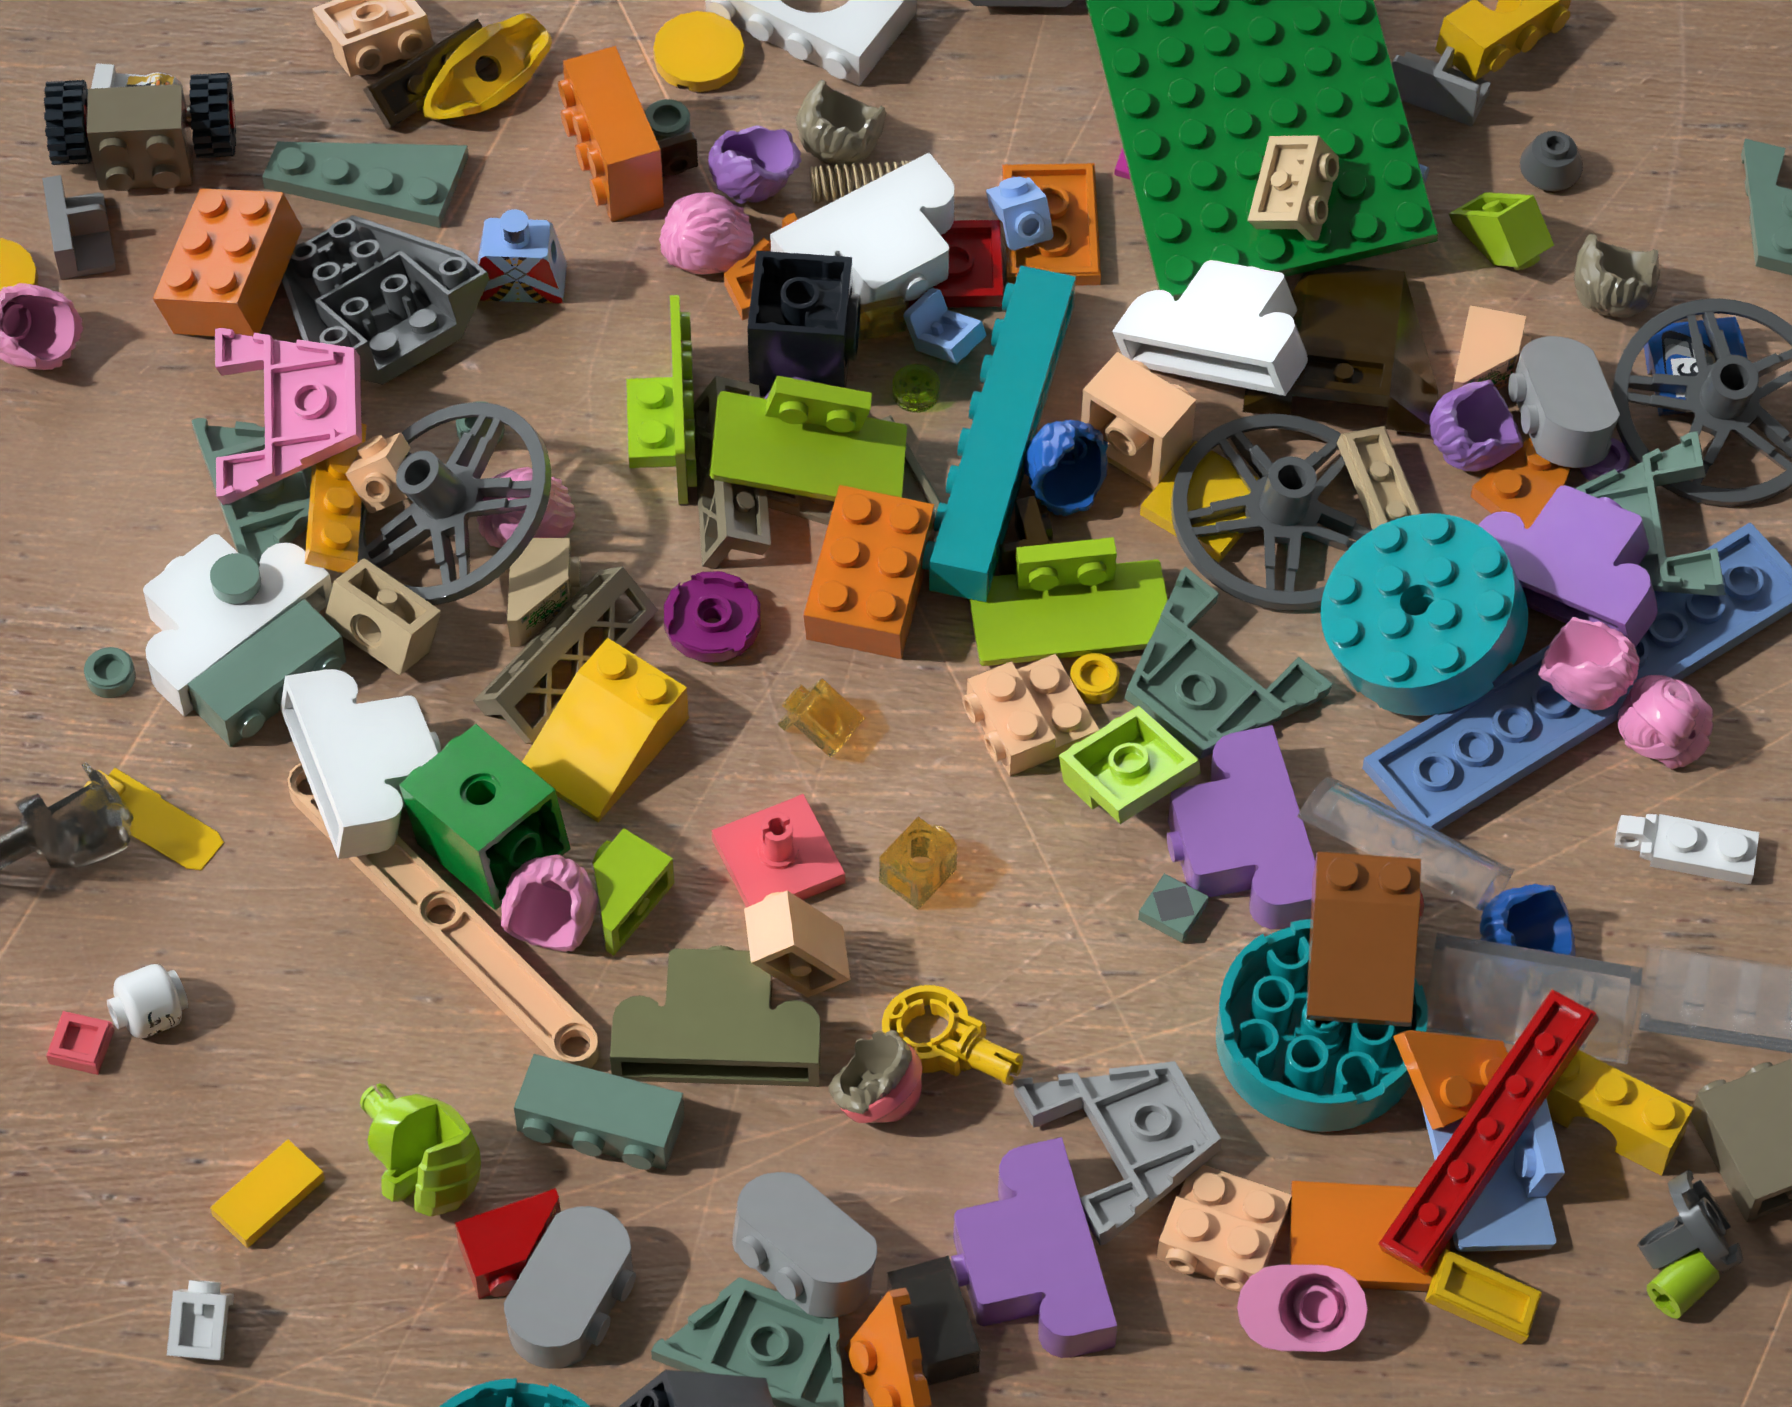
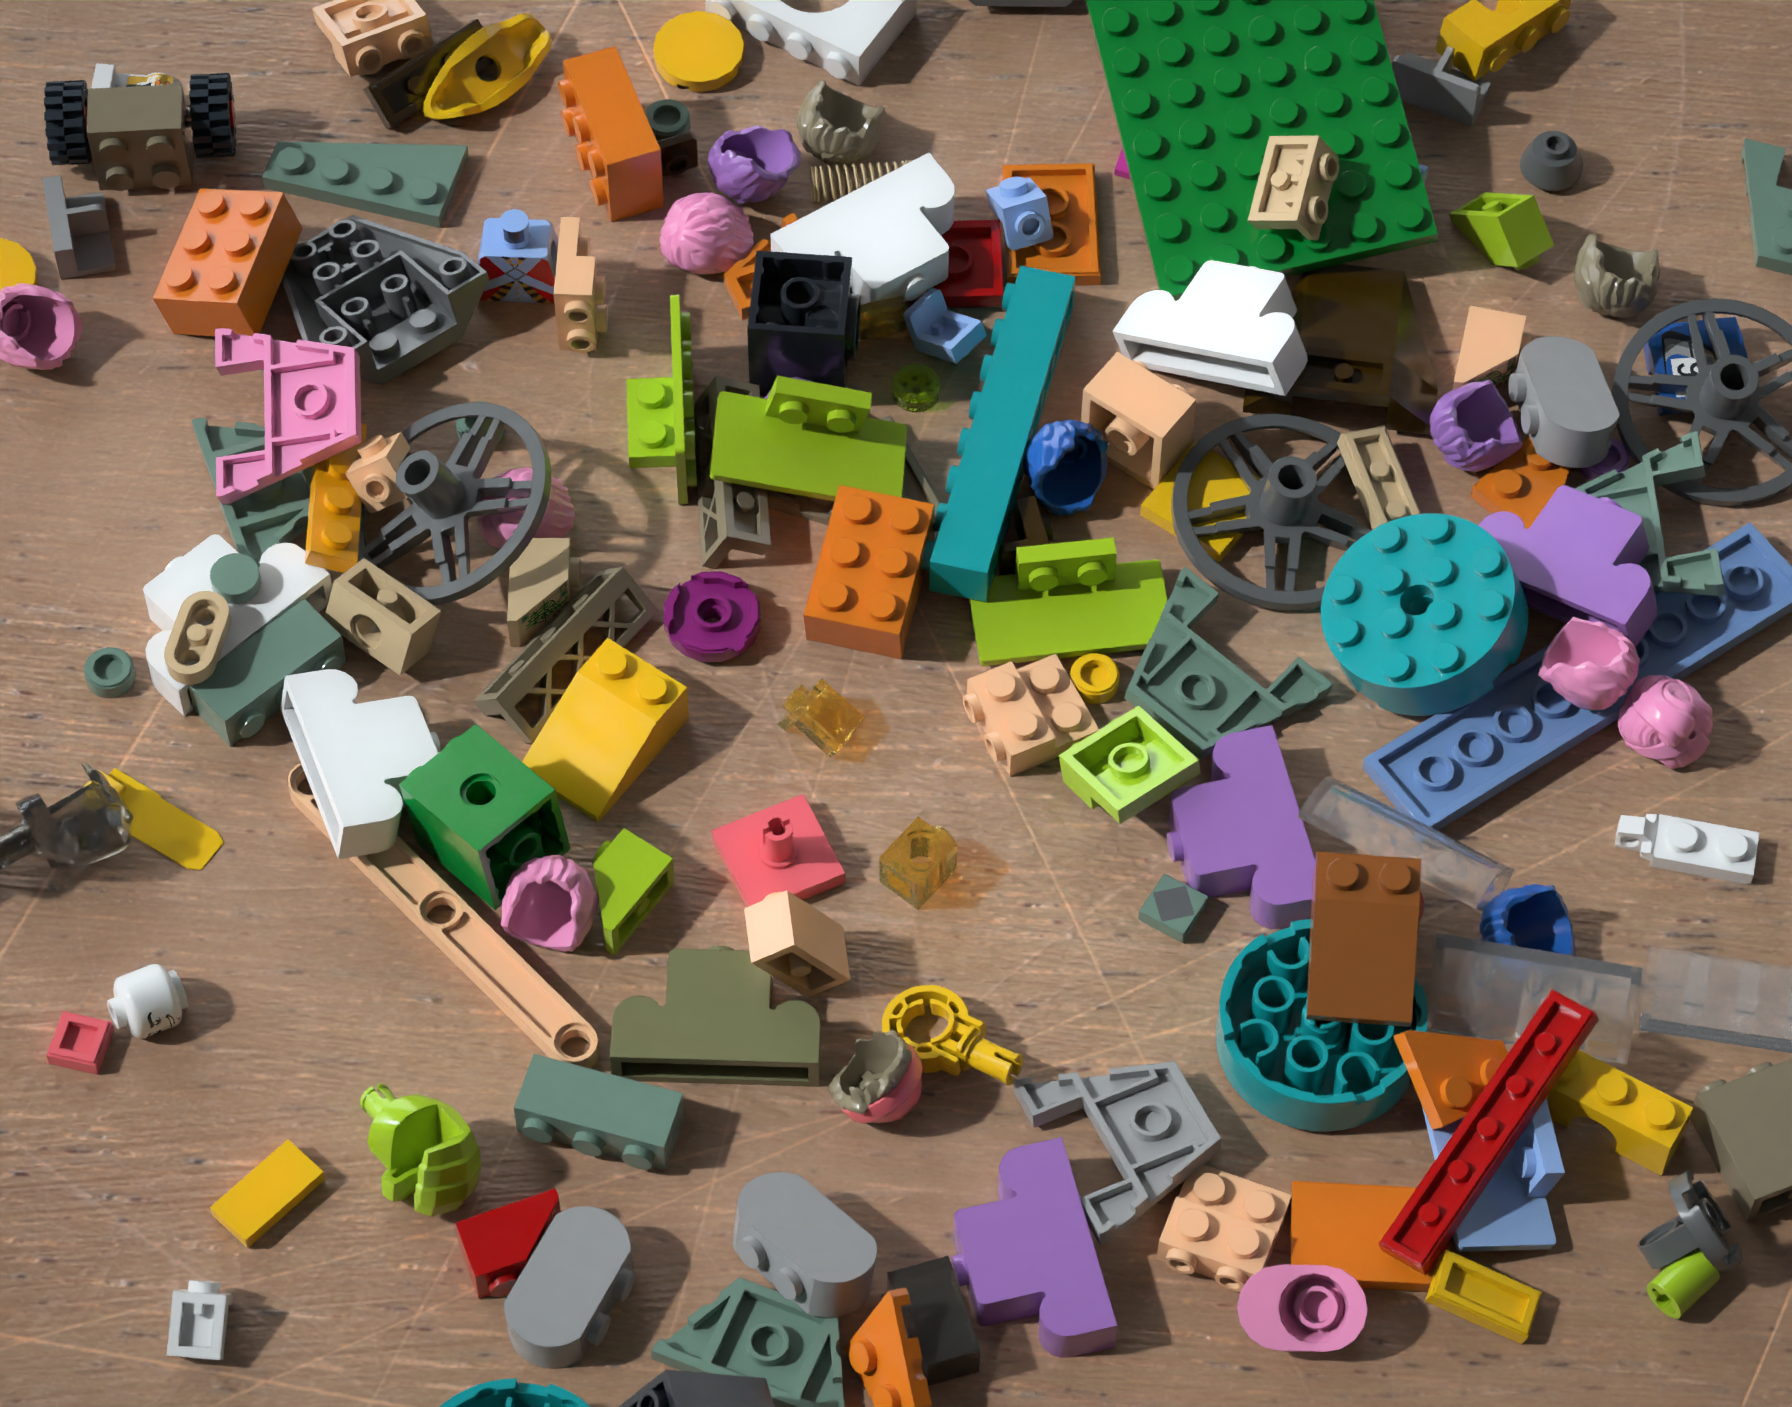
none -> tan plate [164,591,231,685]
none -> light nougat plate [554,217,608,353]

